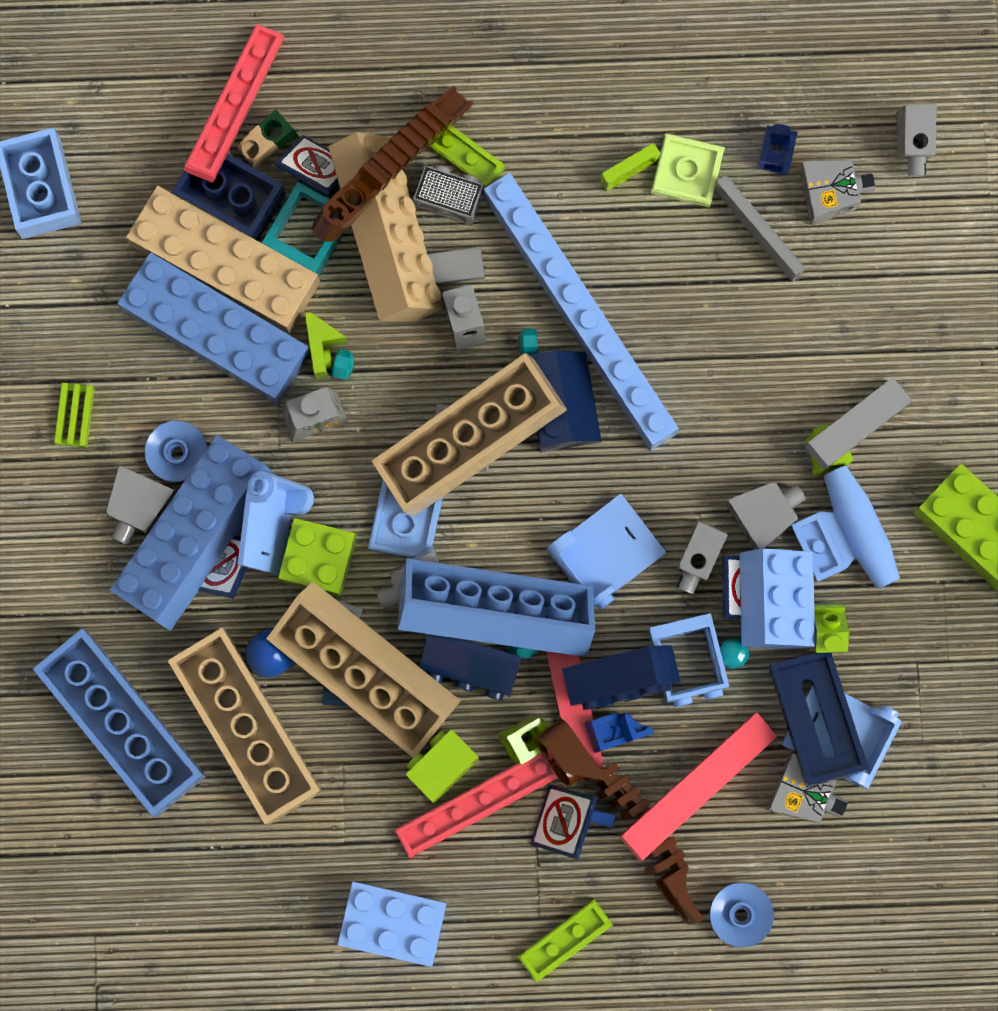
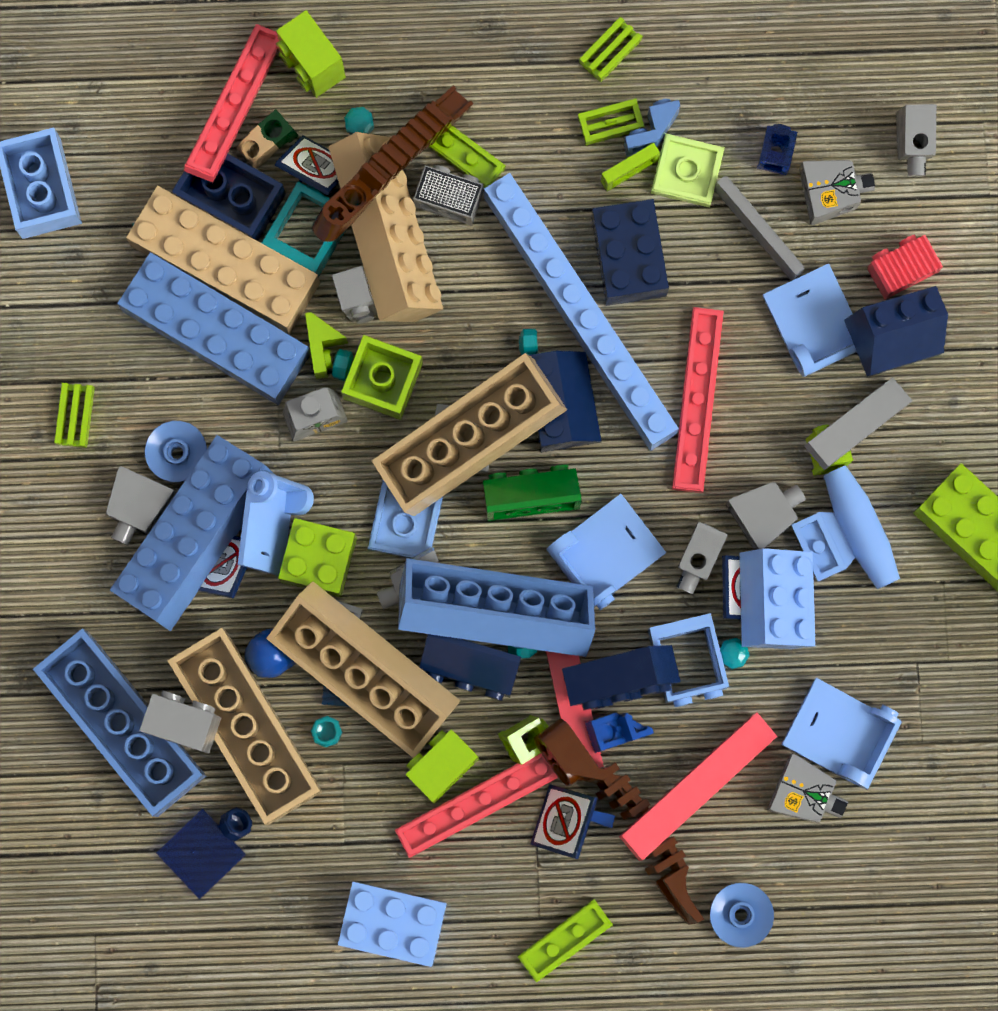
light grey tile [427,247,485,285] -> none
light grey torso [441,284,486,351] -> none
dark blue piece [769,652,869,788] -> none
lime brick [814,604,849,653] -> none
none -> light grey brick [139,691,221,754]
none -> clear blue tile [156,809,247,899]
none -> dark blue tile [219,807,252,841]
none -> lime brick [276,10,346,98]
none -> teal tile [311,716,343,748]
none -> light grey brick [332,266,377,324]
none -> lime brick [341,335,423,420]
none -> teal tile [344,107,374,135]
none -> green slope [483,465,582,521]
none -> lime tile [578,98,645,146]
none -> lime tile [579,17,643,82]
none -> dark blue brick [591,199,669,306]
none -> medium blue slope [624,99,680,157]
none -> coral tile [672,307,724,493]
none -> light blue door [762,263,857,377]
none -> dark blue slope [844,286,948,377]
none -> coral brick [867,234,943,300]

